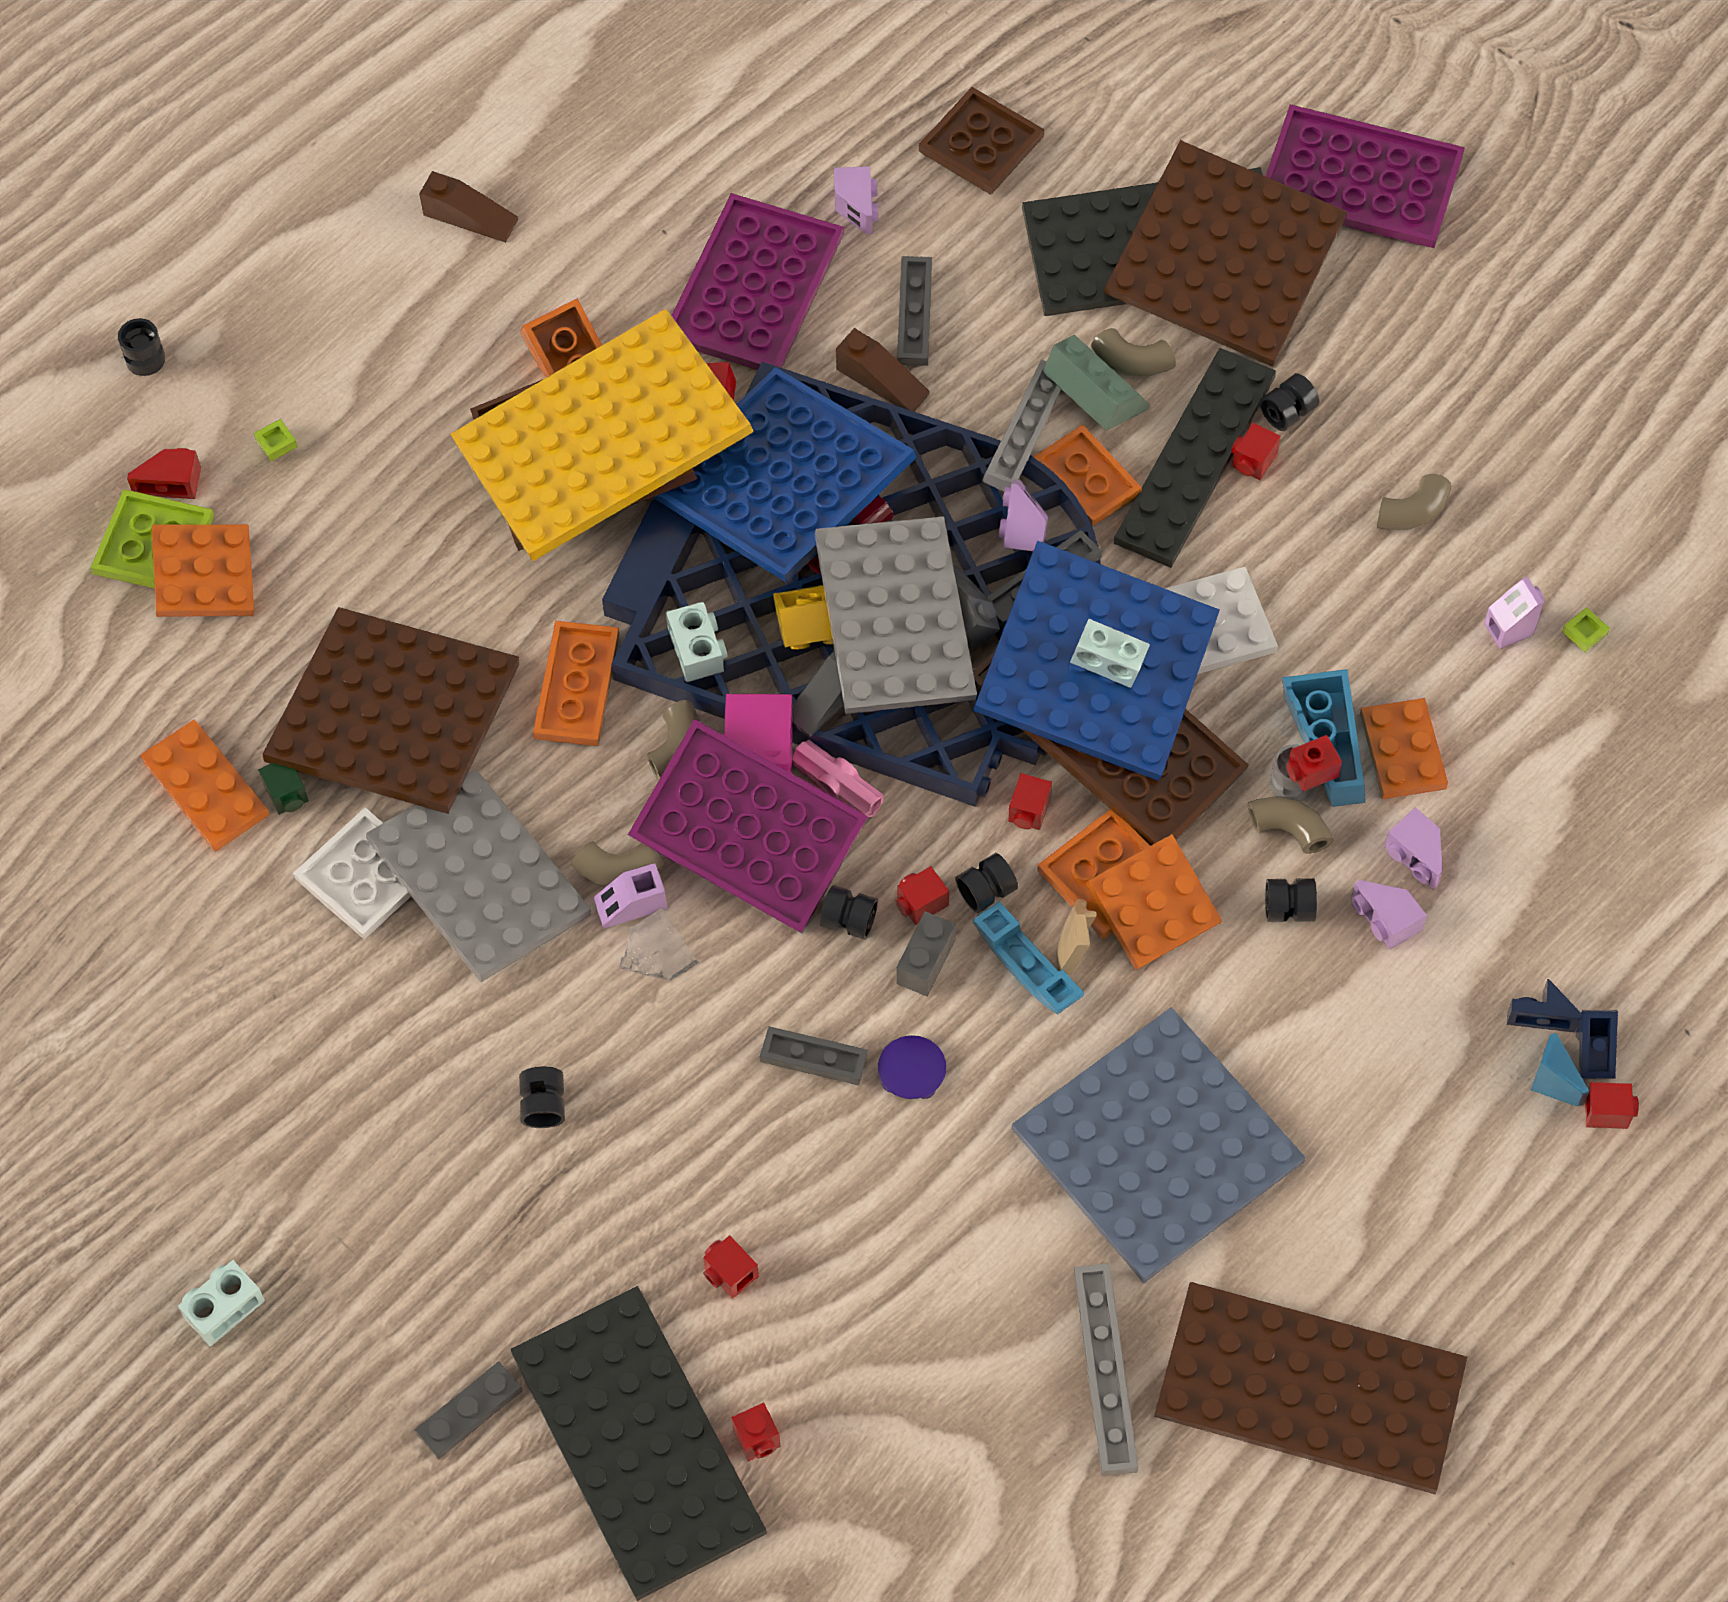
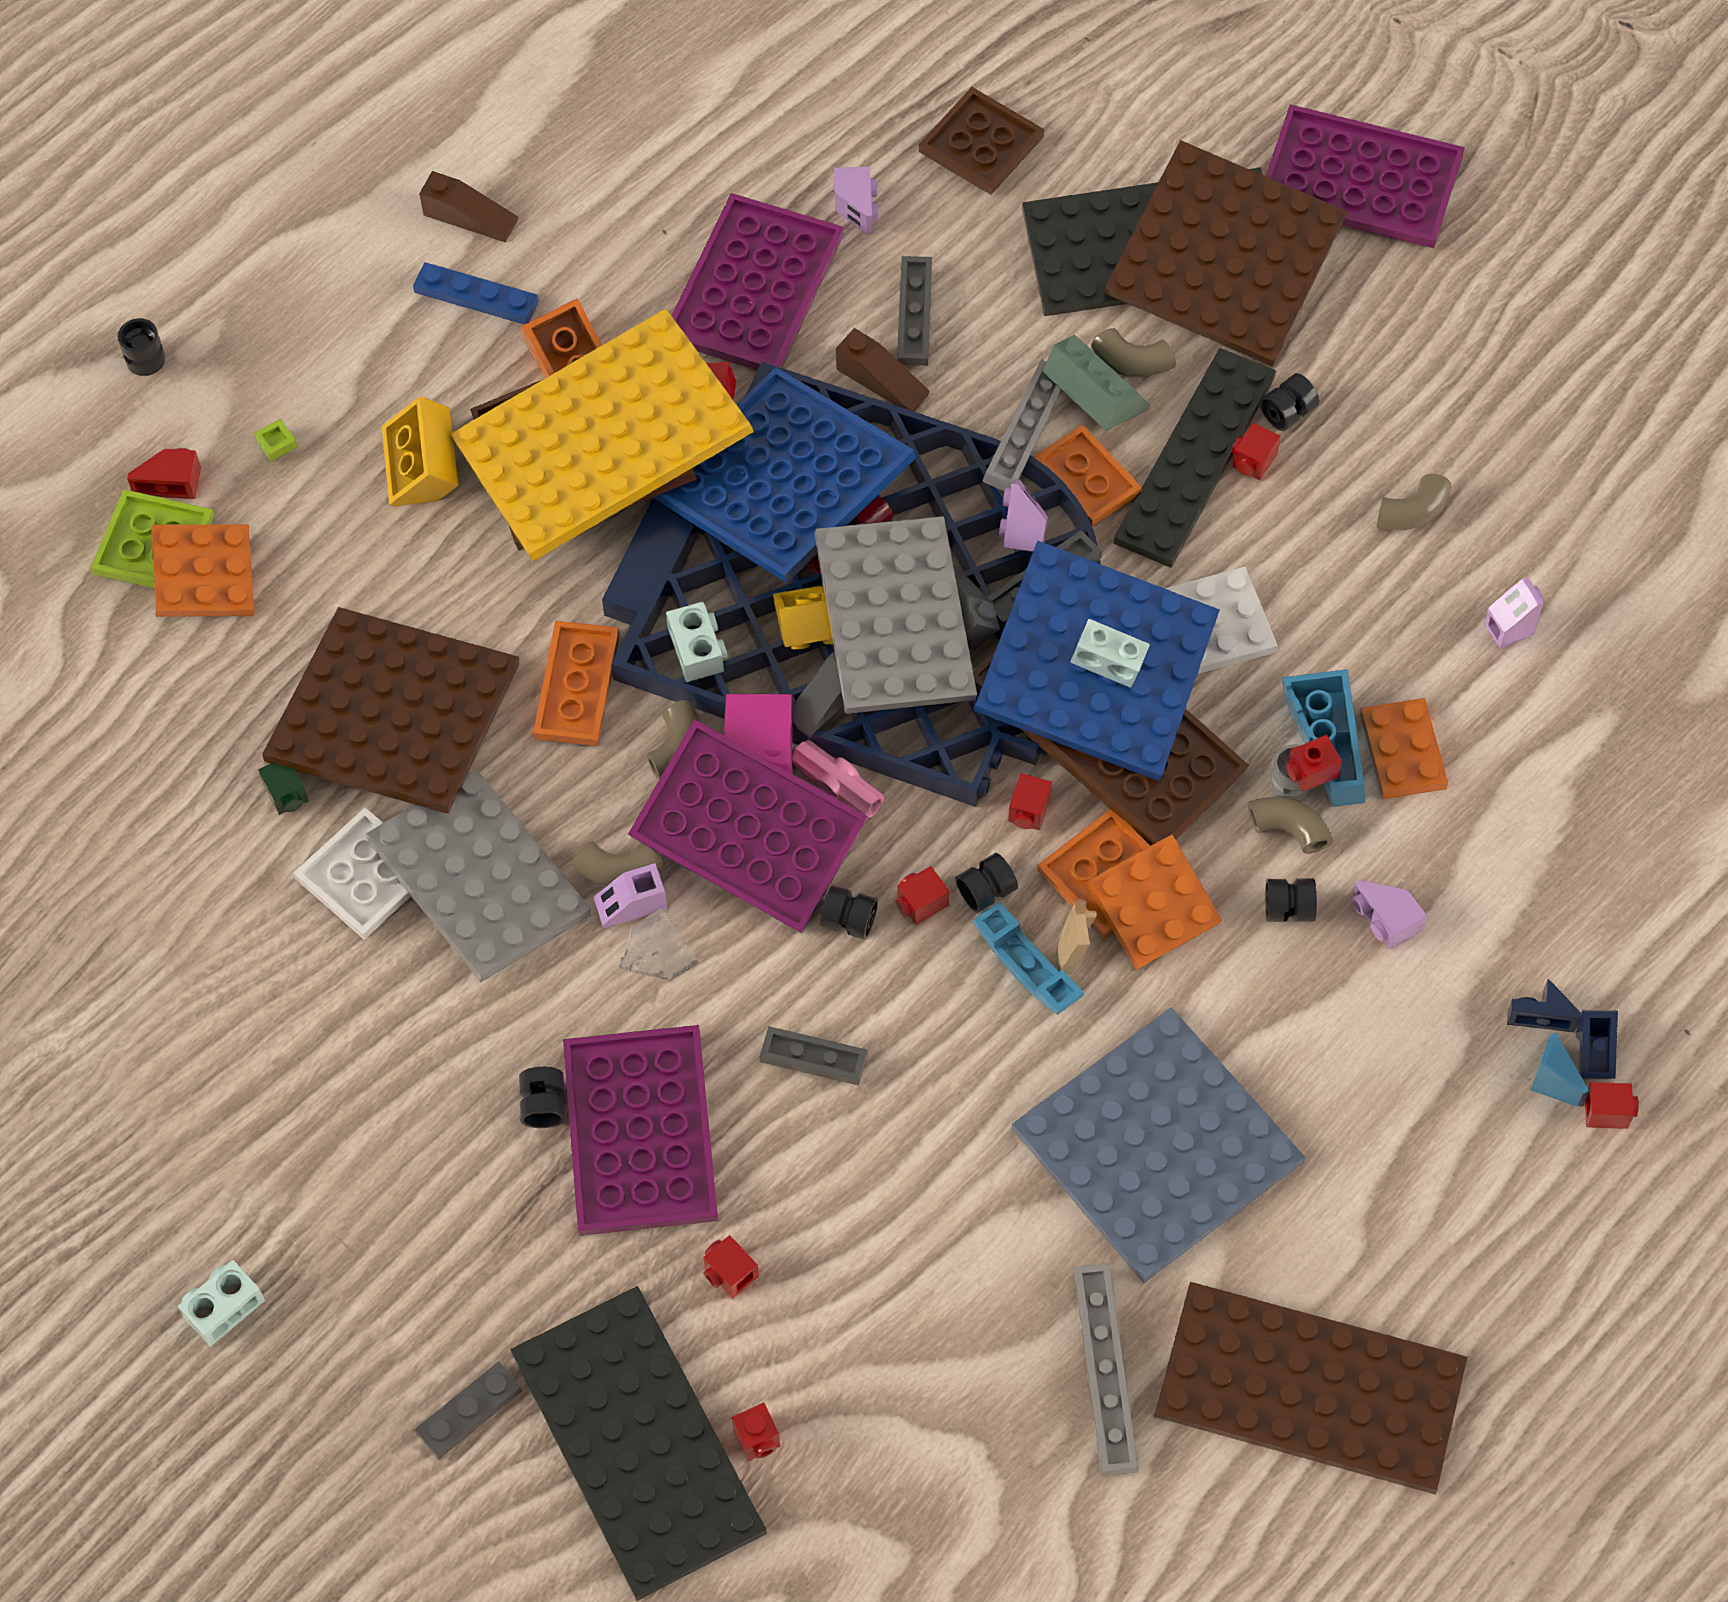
orange plate [140,719,270,852] -> none
dark purple dish [878,1035,946,1099] -> none
dark grey brick [896,911,956,997] -> none
lavender slope [1384,807,1442,890] -> none
lime plate [1562,607,1610,653] -> none
none -> yellow slope [381,396,458,506]
none -> blue plate [413,262,539,325]
none -> magenta plate [563,1025,718,1236]

